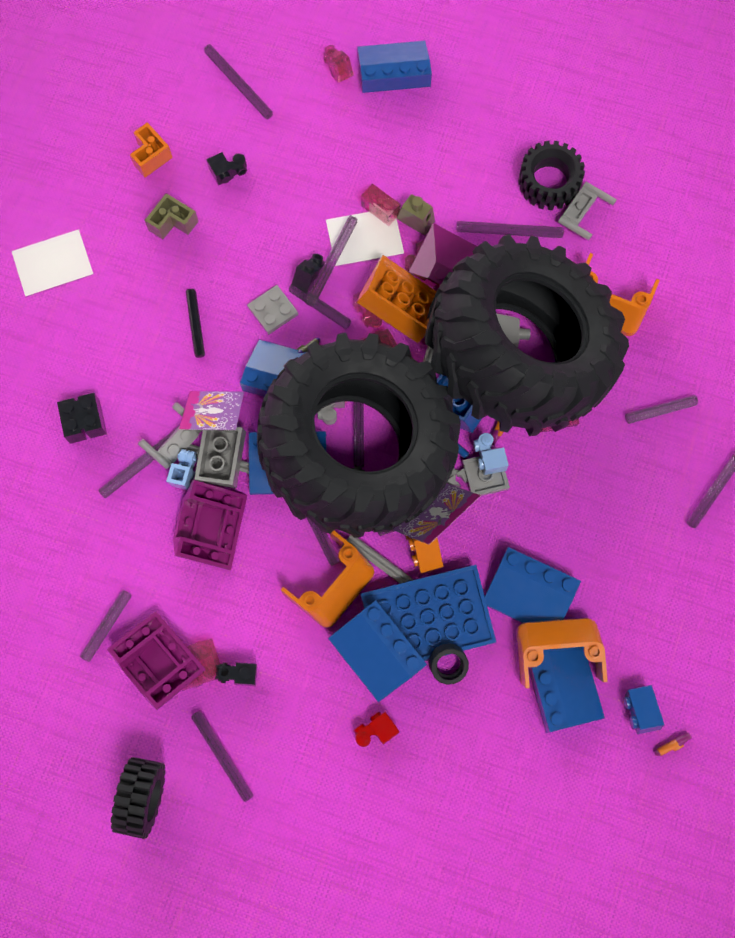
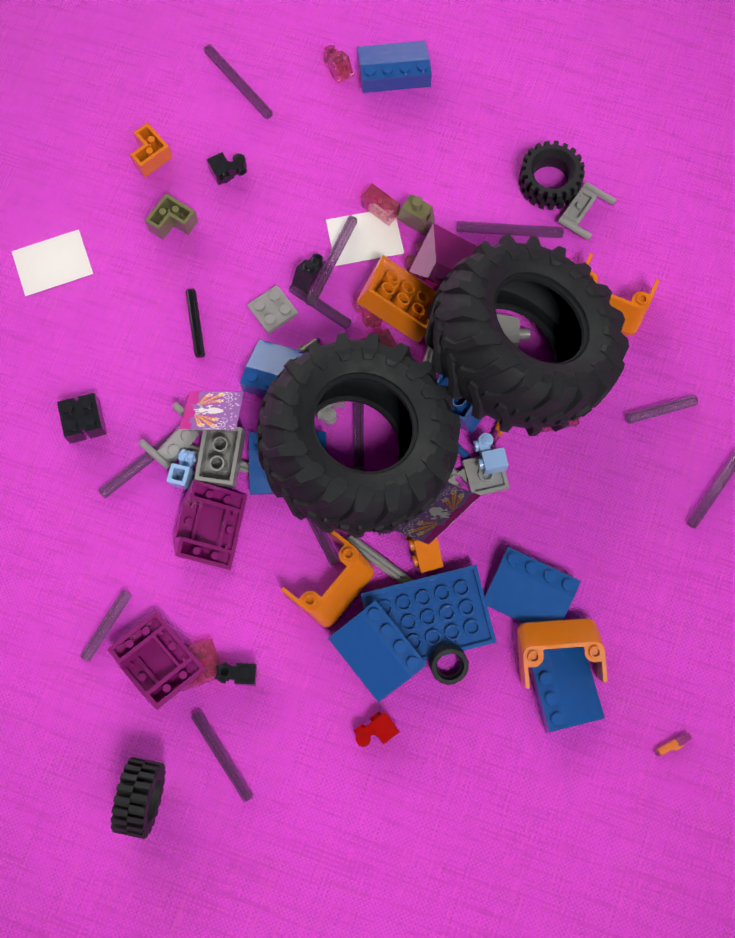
blue brick [623,685,665,735] -> none

